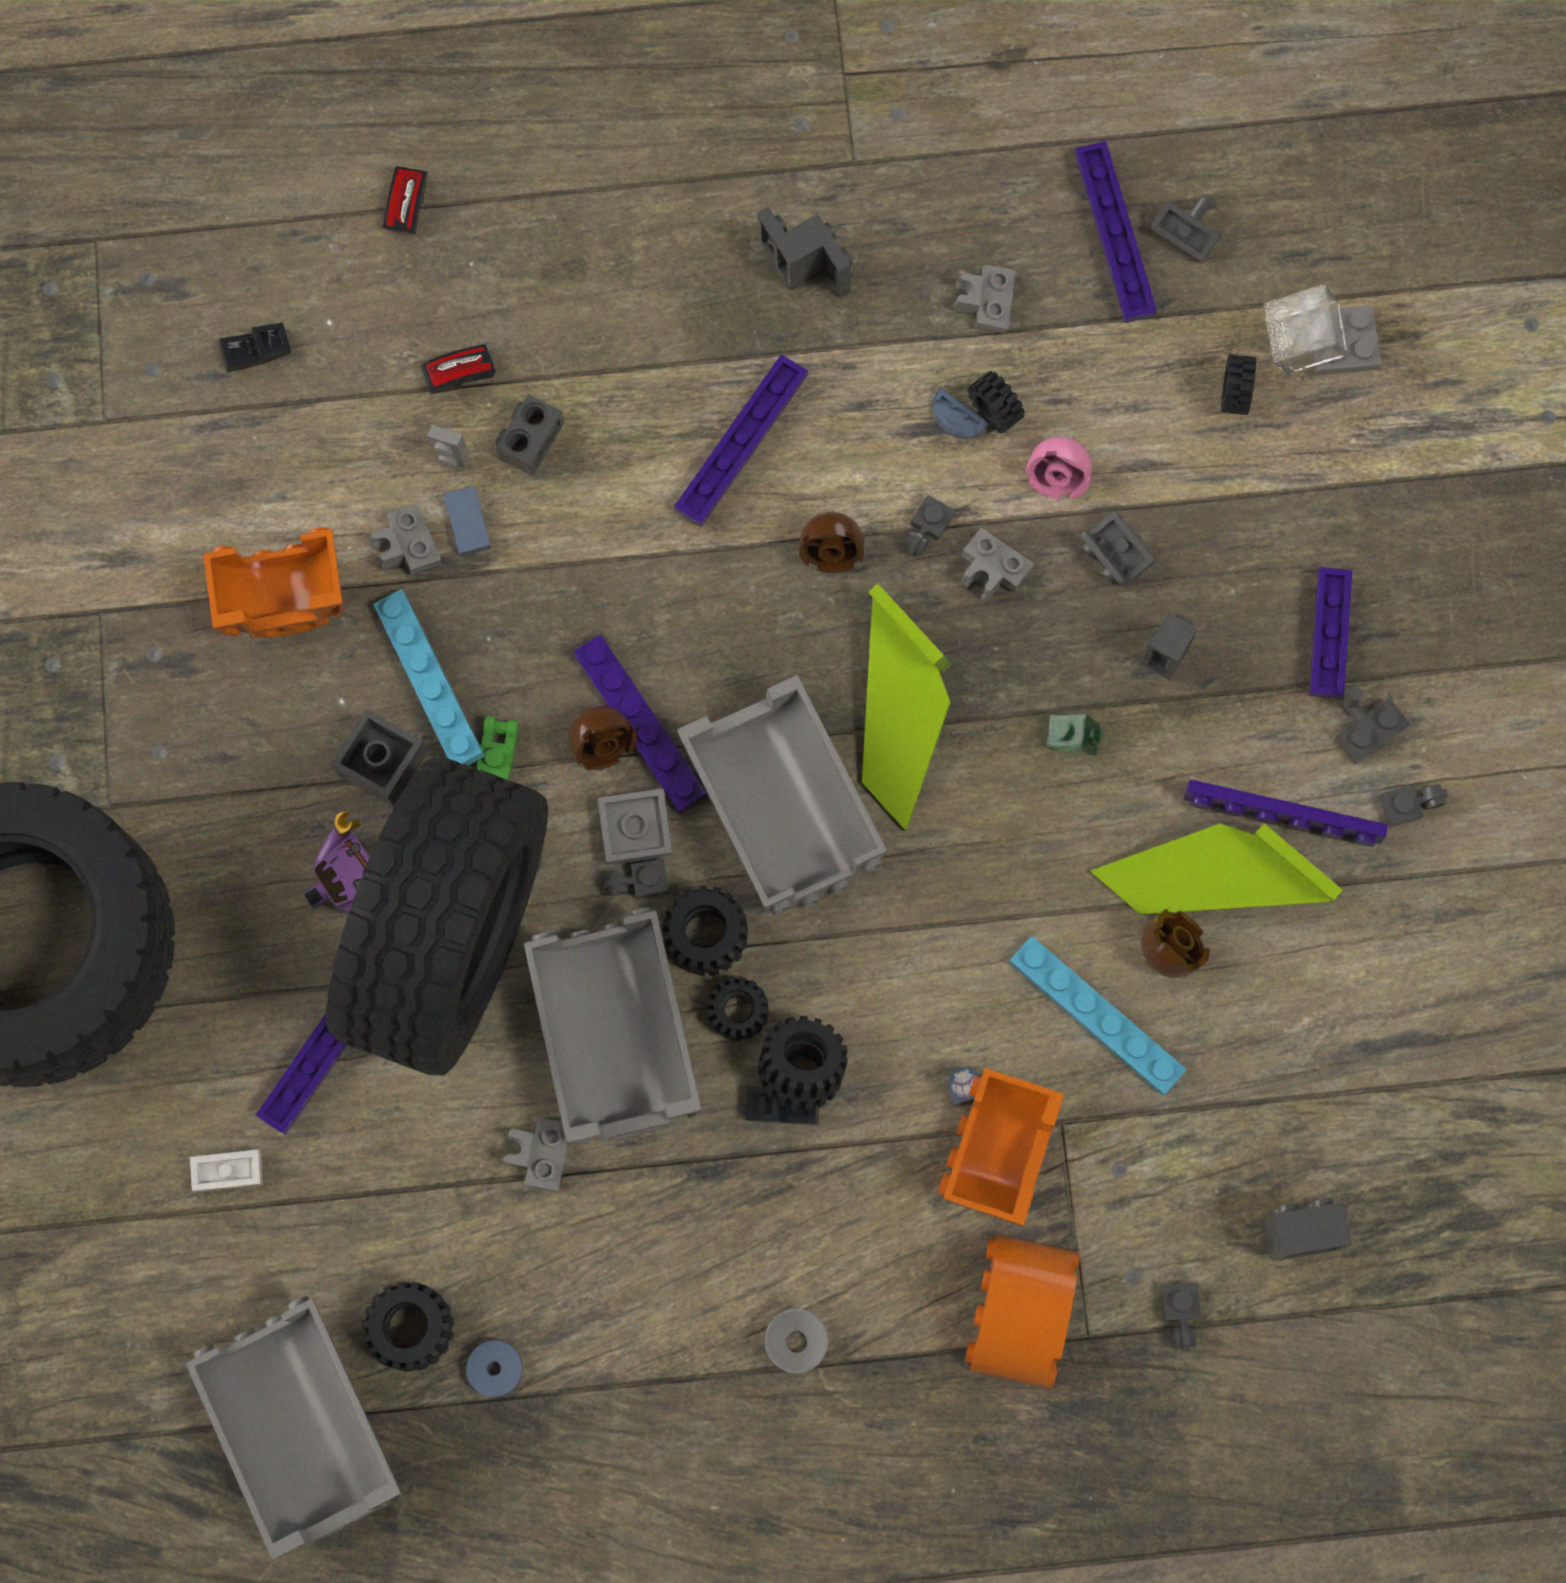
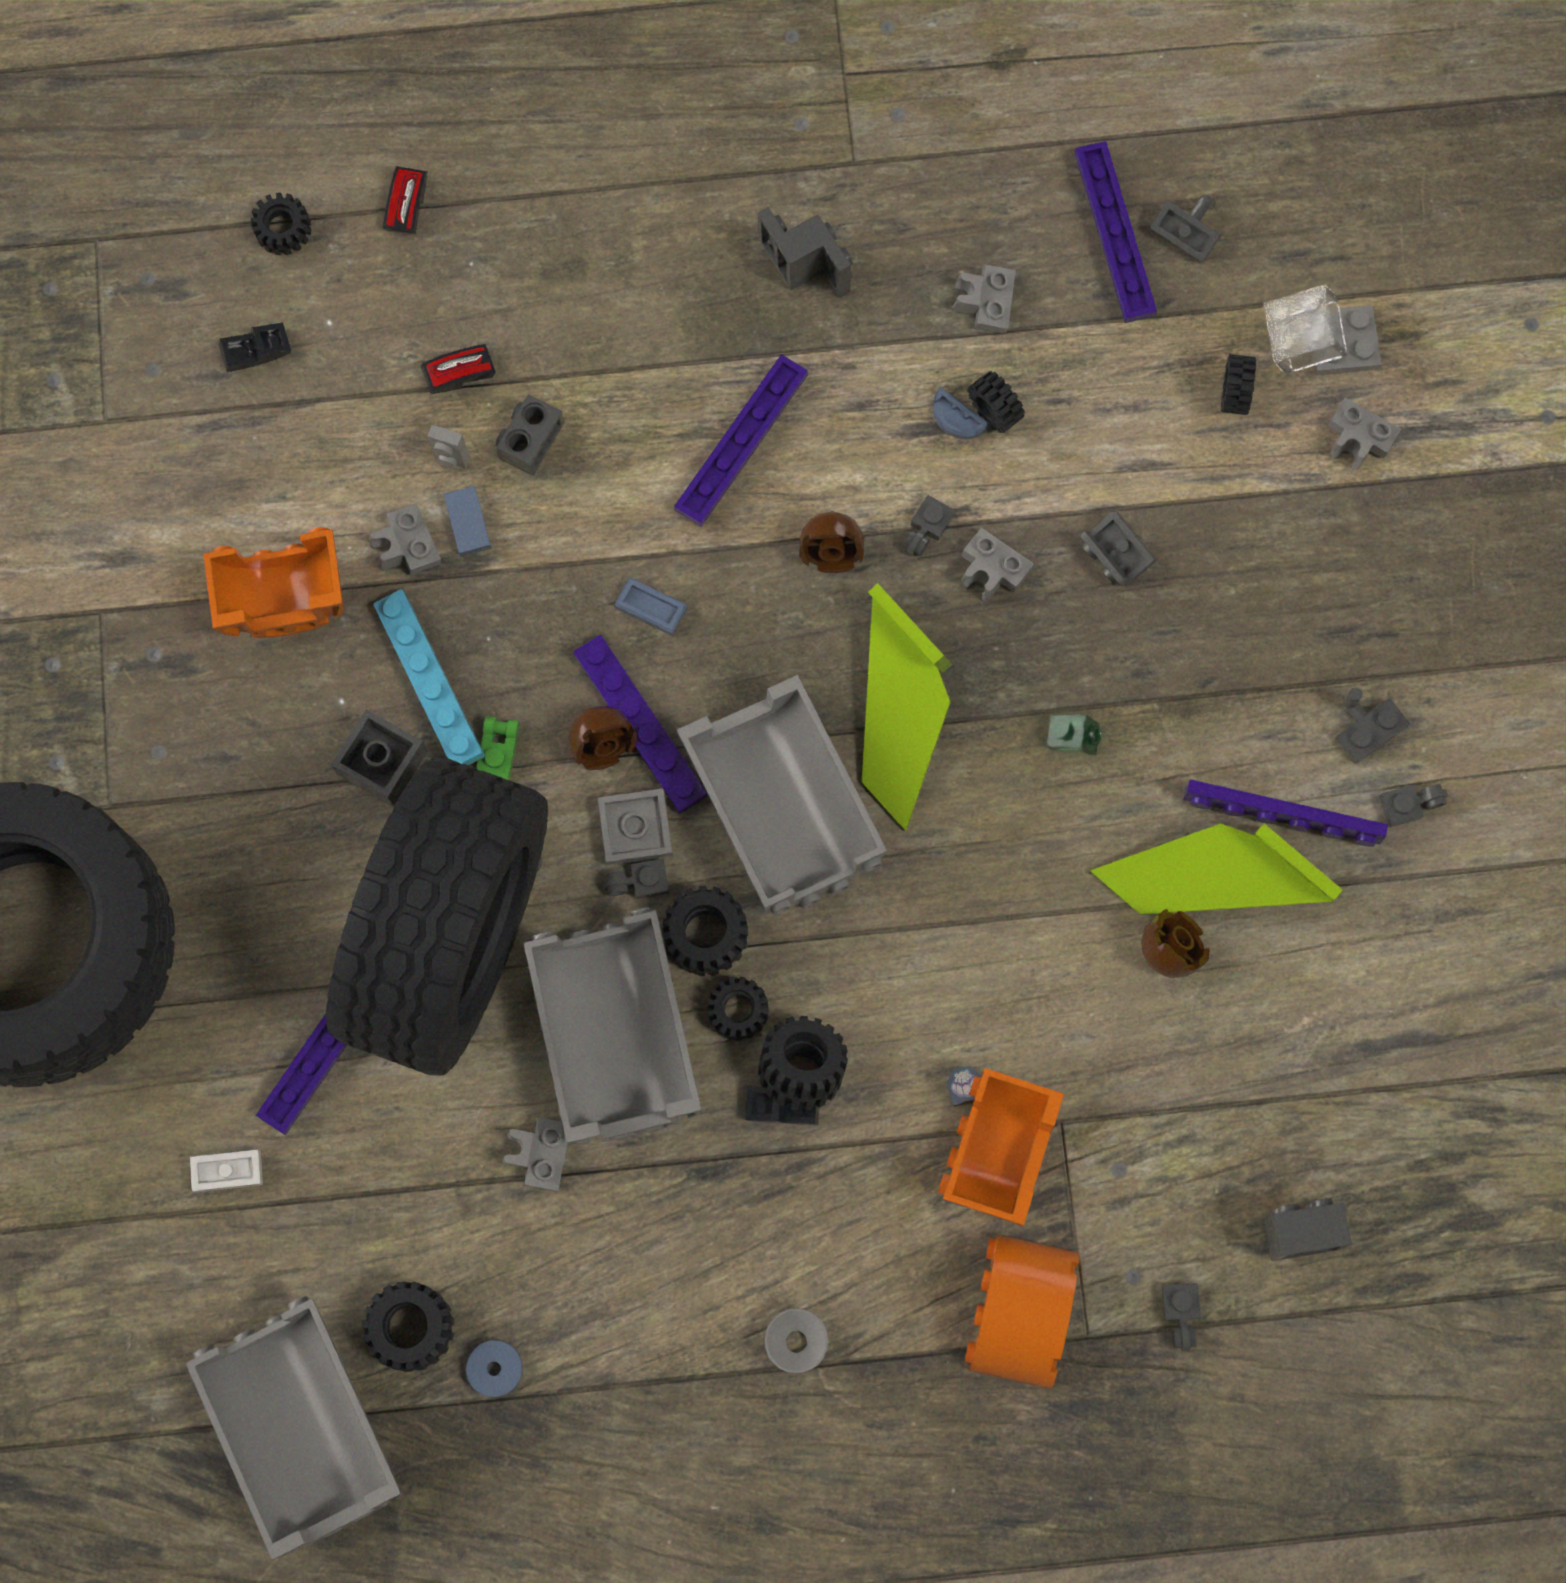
torso [304,810,370,914] -> none
medium azure plate [1009,936,1187,1097] -> none
bright pink cylinder [1026,436,1092,499] -> none
dark grey brick [1141,612,1198,680] -> none
dark purple plate [1309,567,1353,699] -> none
none -> black tyre [251,192,312,255]
none -> sand blue tile [615,577,688,636]
none -> light grey plate [1327,398,1401,470]

